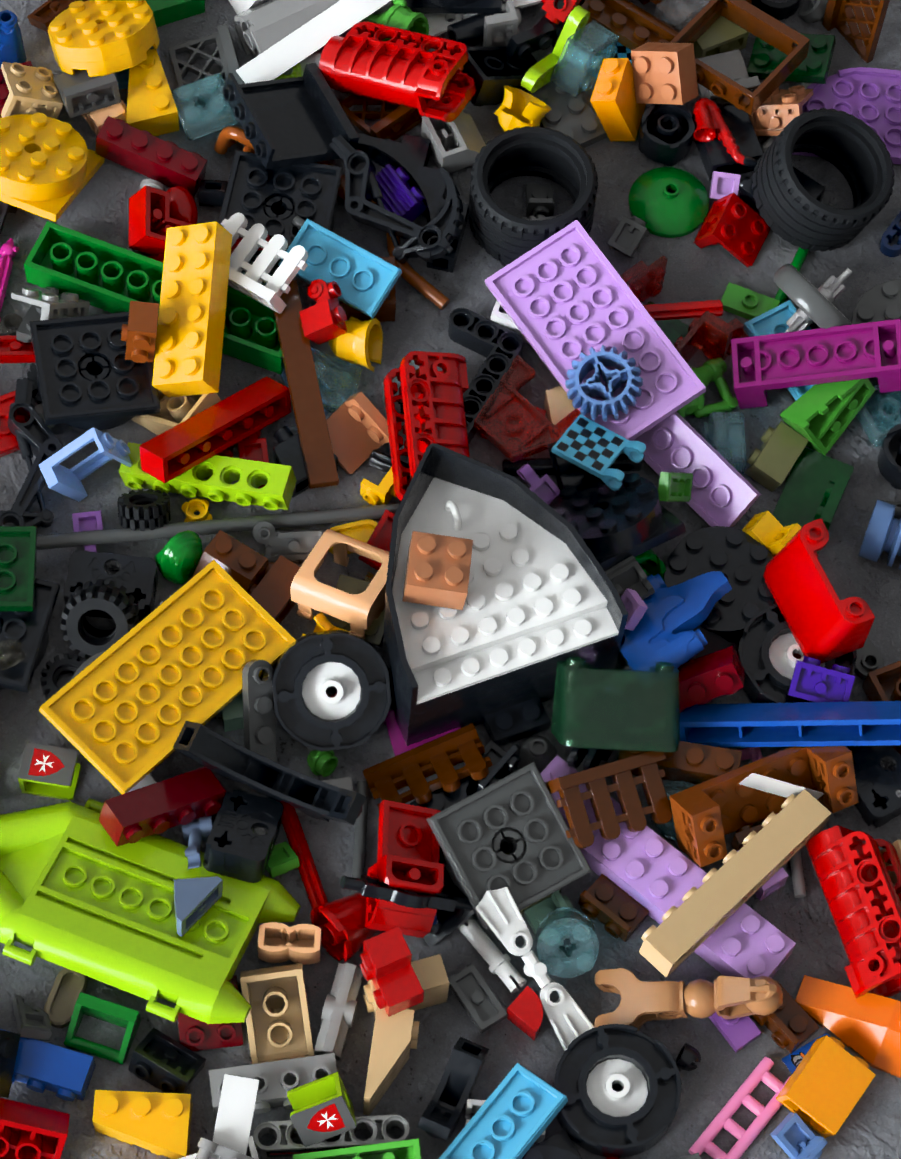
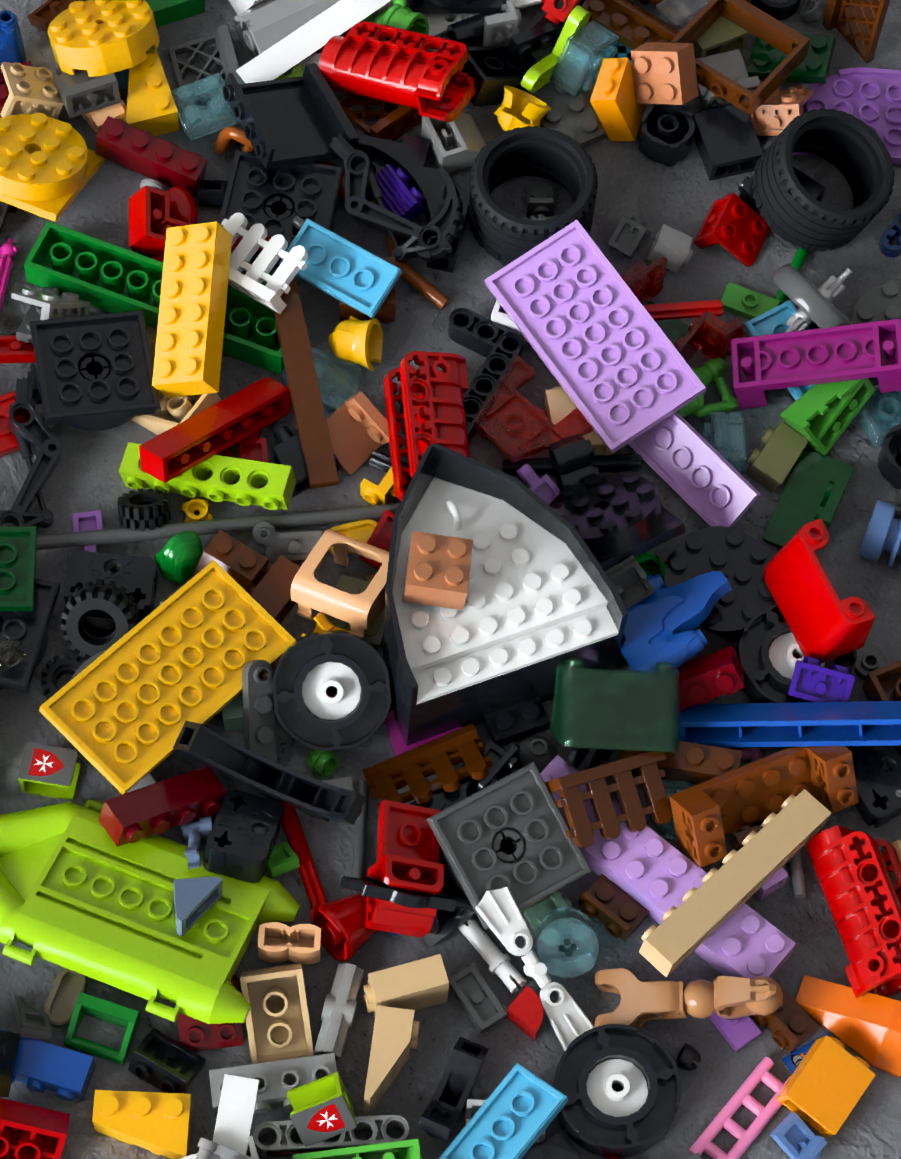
light blue panel [39,427,133,502] -> none
dark orange brick [121,301,159,363] -> none
red brick [299,279,347,345] -> none
red brick [360,926,424,1017] -> none
medium azure flag [551,414,646,491] -> none
medium blue gear [565,345,643,422] -> none
lavender plate [621,588,648,631] -> none
green dish [628,167,709,238] -> none
bright green plate [658,472,693,502] -> none
red piece [693,98,757,166] -> none
lavender plate [709,171,741,199] -> none
white sticker [739,773,824,799] -> none
yellow brick [742,511,802,557] -> none
none -> light grey brick [647,224,693,273]

